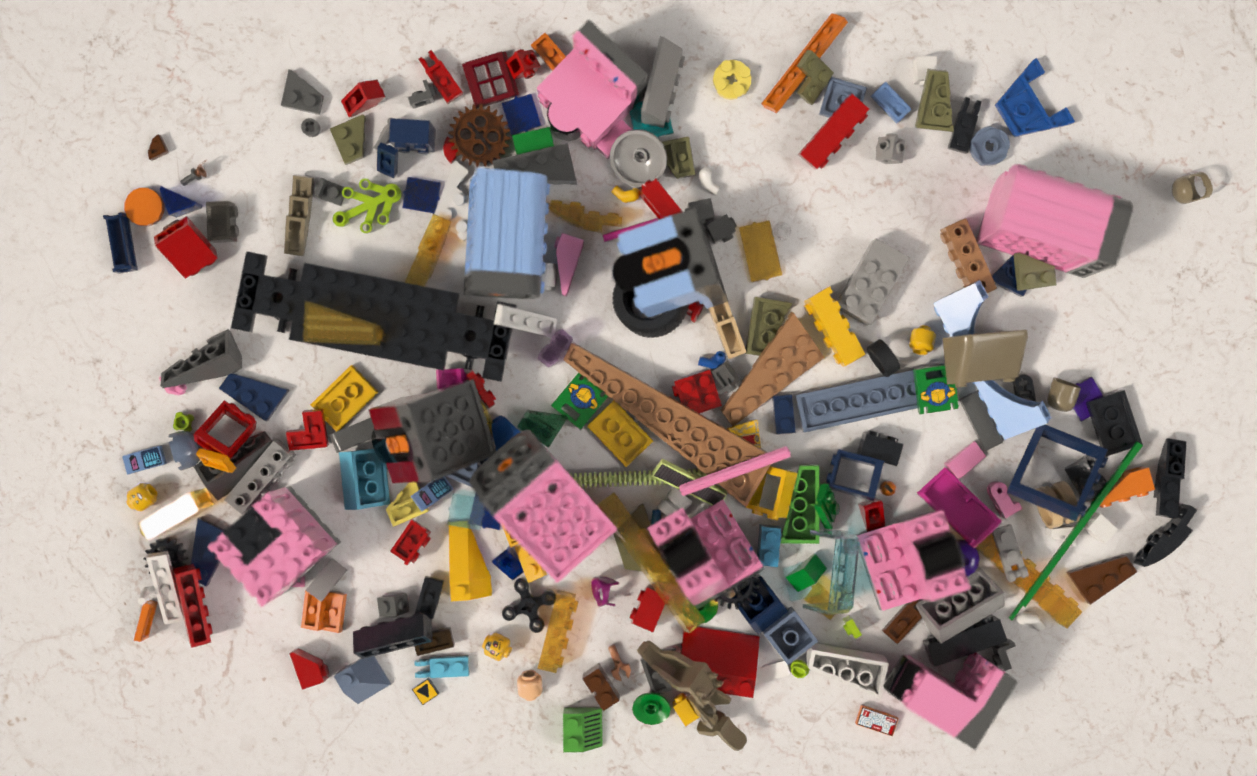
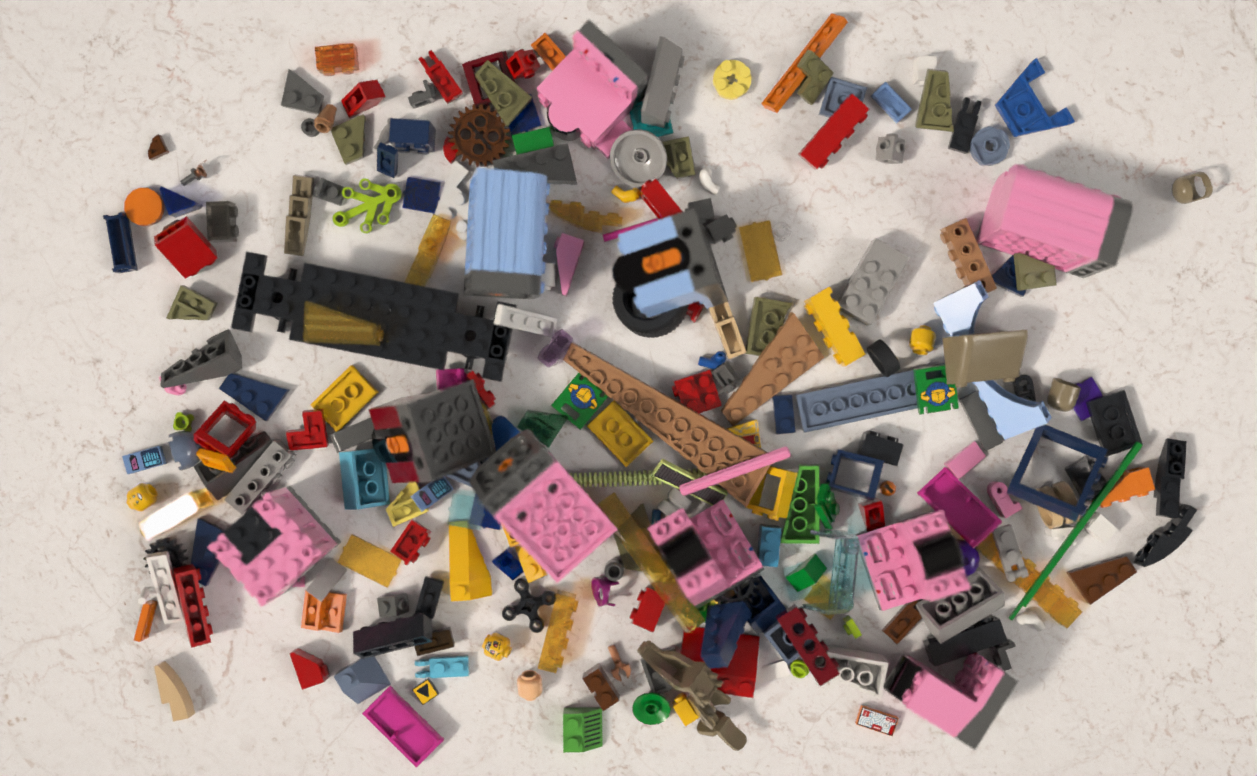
none -> tan slope [154,661,195,722]
none -> olive wing [166,285,218,320]
none -> medium nougat cone [314,104,337,133]
none -> clear orange brick [315,43,359,76]
none -> clear yellow piece [337,534,402,588]
none -> dark pink container [362,685,444,768]
none -> olive wing [475,60,532,127]
none -> dark grey brick [604,559,624,581]
none -> dark blue wedge [700,601,752,669]
none -> dark red brick [775,604,840,687]

